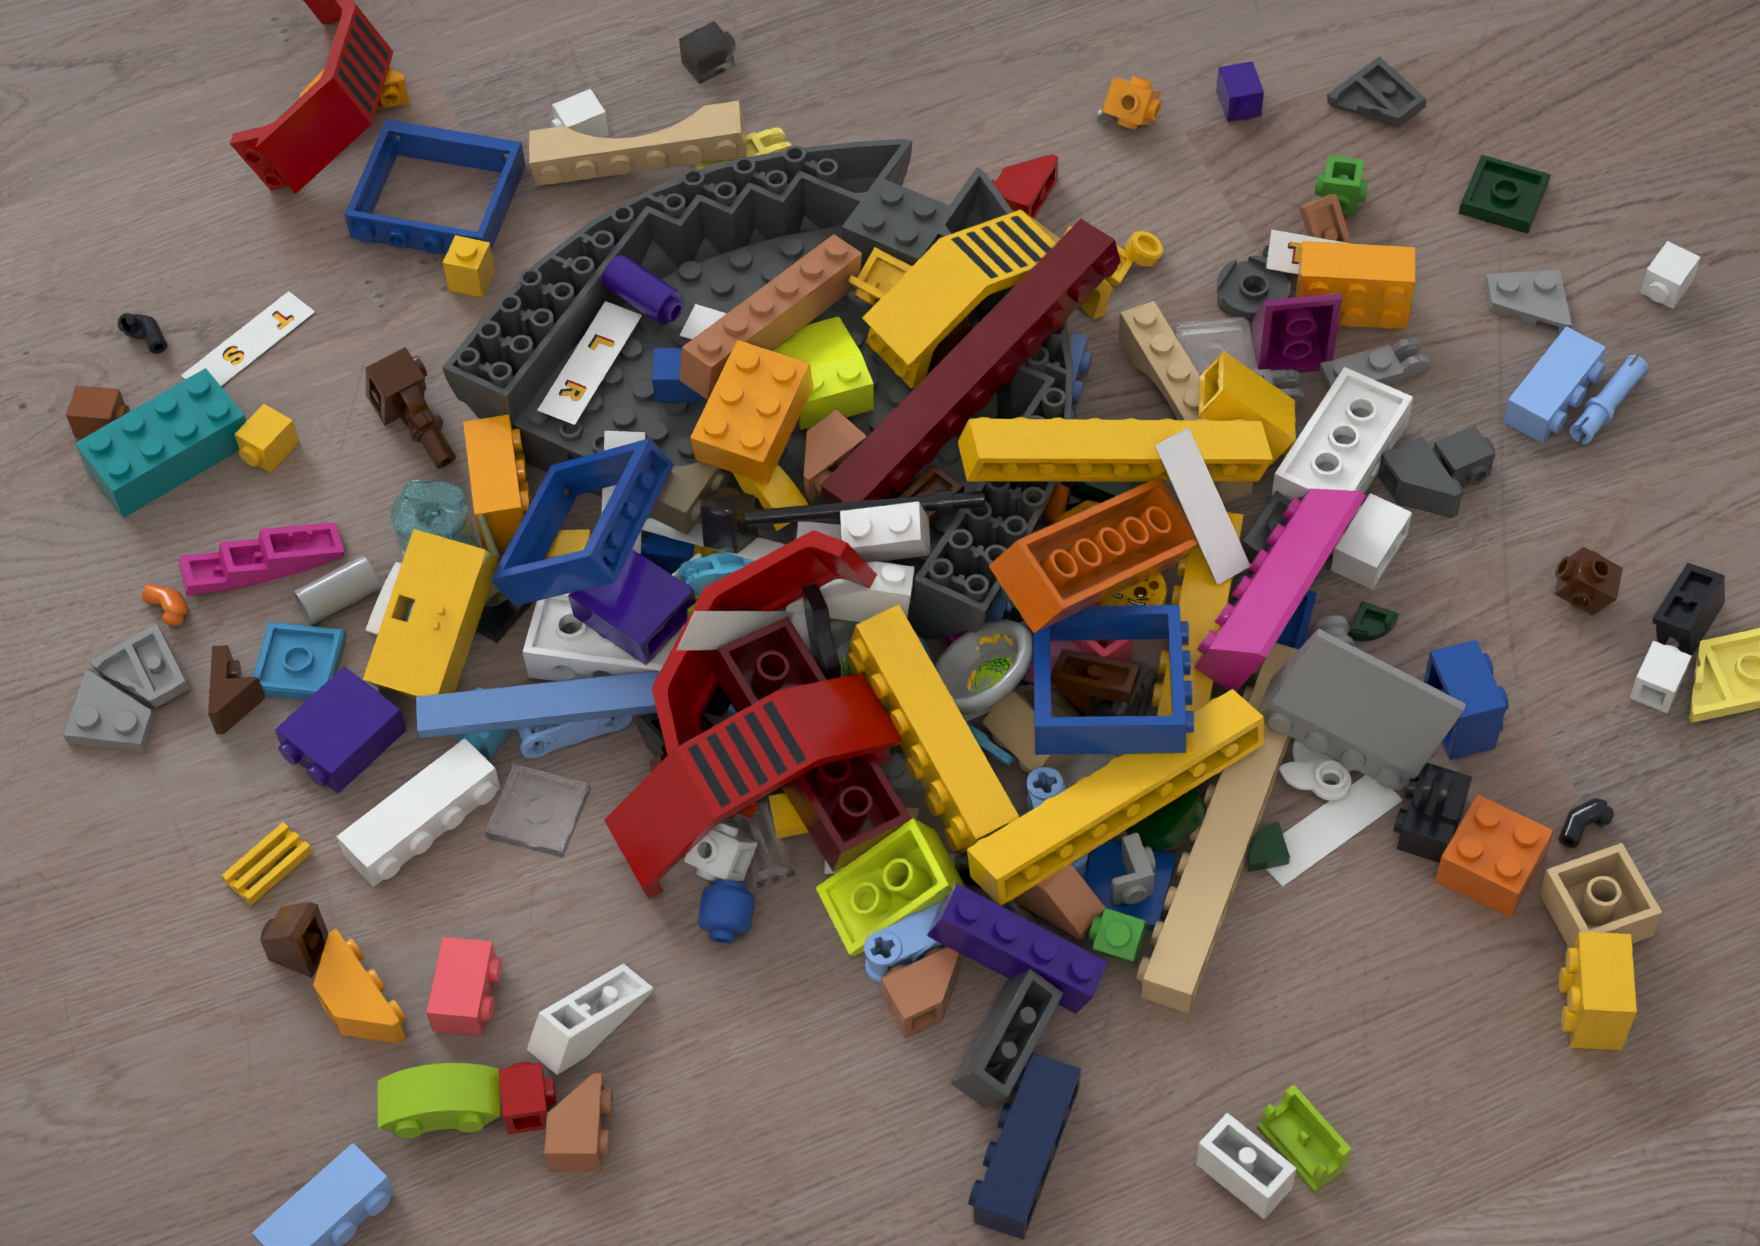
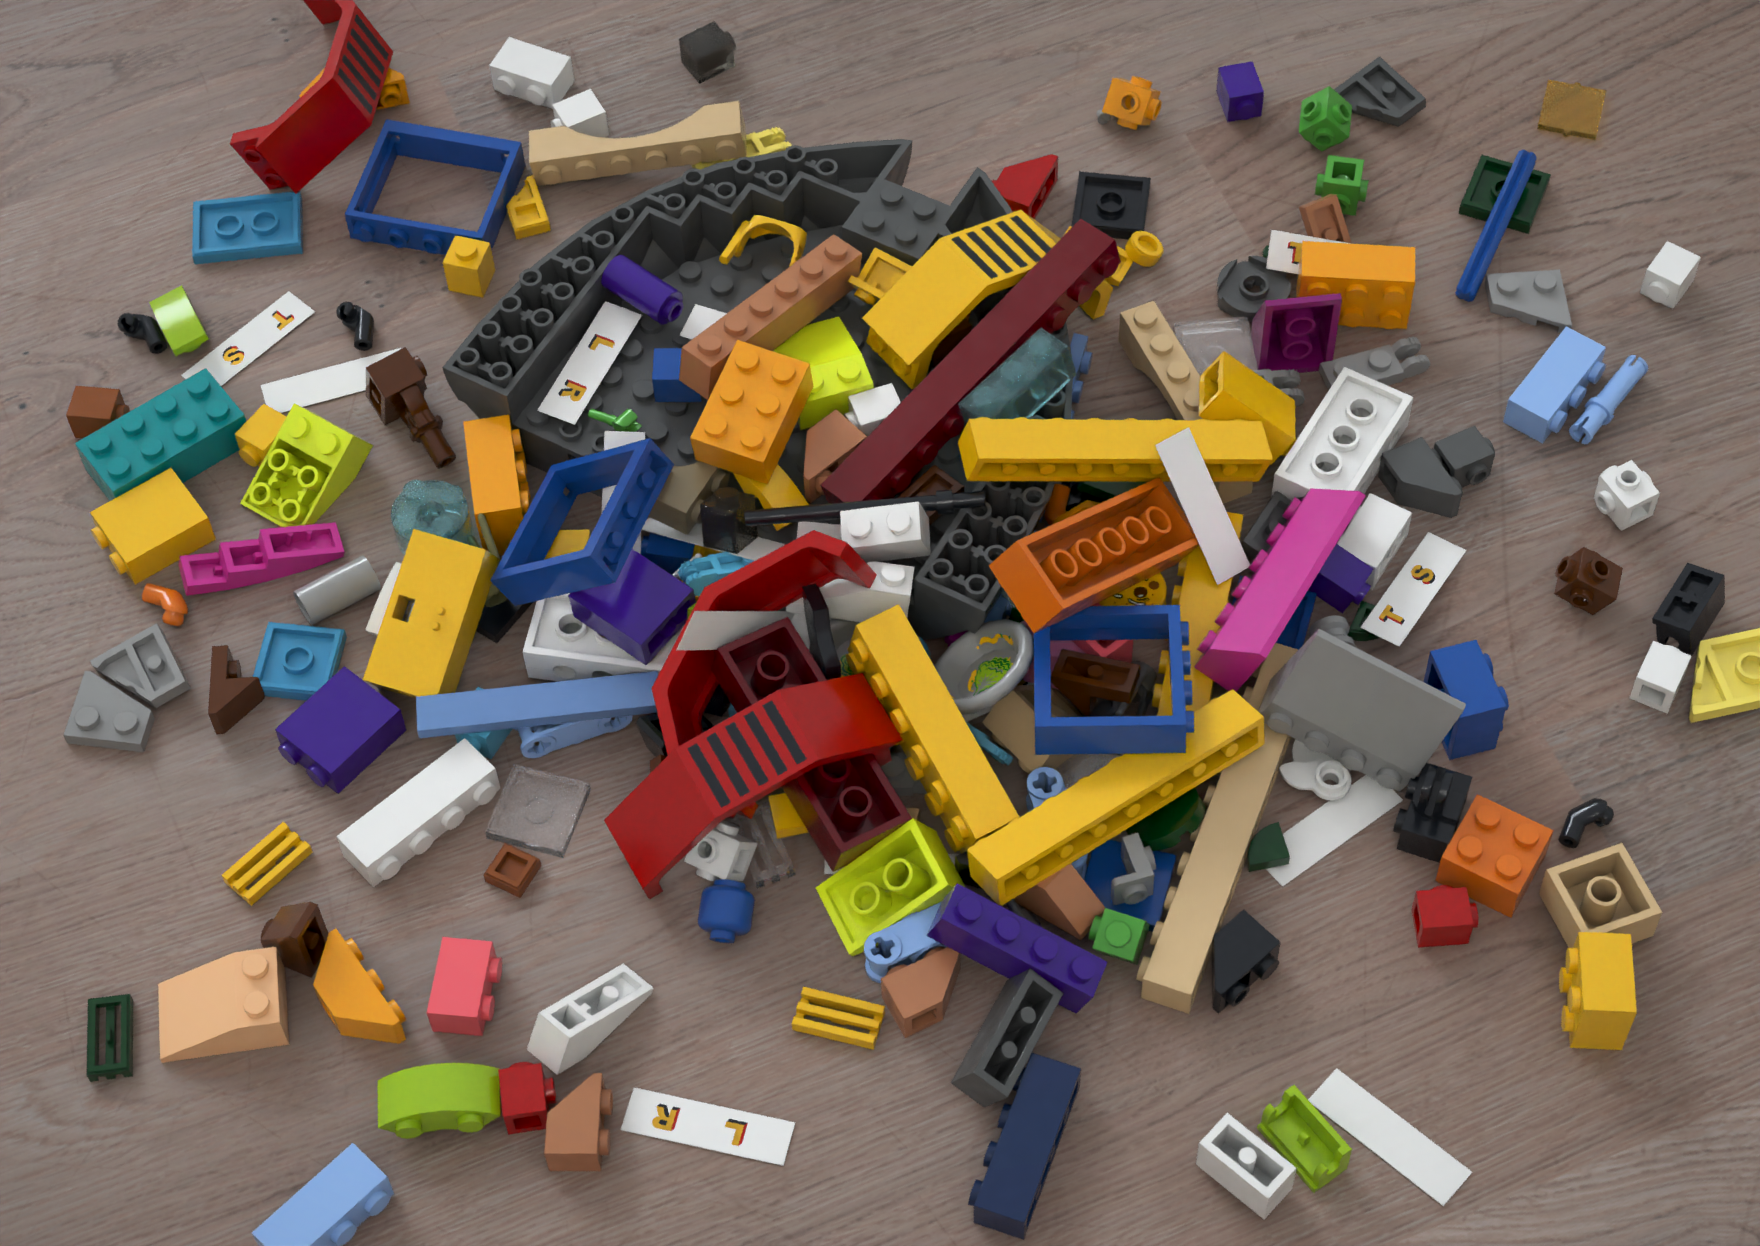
none -> dark green tile [87,994,133,1082]
none -> yellow brick [90,468,216,585]
none -> lime slope [149,285,209,356]
none -> light nougat slope [158,947,289,1063]
none -> dark azure tile [192,191,303,264]
none -> neon yellow slope [240,403,373,527]
none -> white sticker [261,348,401,413]
none -> black arm [336,301,374,351]
none -> dark orange tile [483,843,542,898]
none -> white brick [489,37,574,109]
none -> yellow tile [506,175,551,240]
none -> bright green hand [588,409,642,432]
none -> white sticker [621,1088,795,1166]
none -> yellow helmet [719,215,807,267]
none -> yellow tile [791,986,885,1050]
none -> white brick [844,383,901,437]
none -> clear light blue brick [958,328,1077,425]
none -> black tile [1071,171,1151,240]
none -> black slope [1212,909,1281,1014]
none -> bright green brick [1299,86,1352,152]
none -> dark purple brick [1308,544,1374,614]
none -> white sticker [1308,1068,1472,1206]
none -> white sticker [1360,532,1467,647]
none -> red brick [1411,885,1478,948]
none -> blue axle [1455,150,1537,302]
none -> clear yellow piece [1537,80,1606,140]
none -> white brick [1594,460,1660,531]

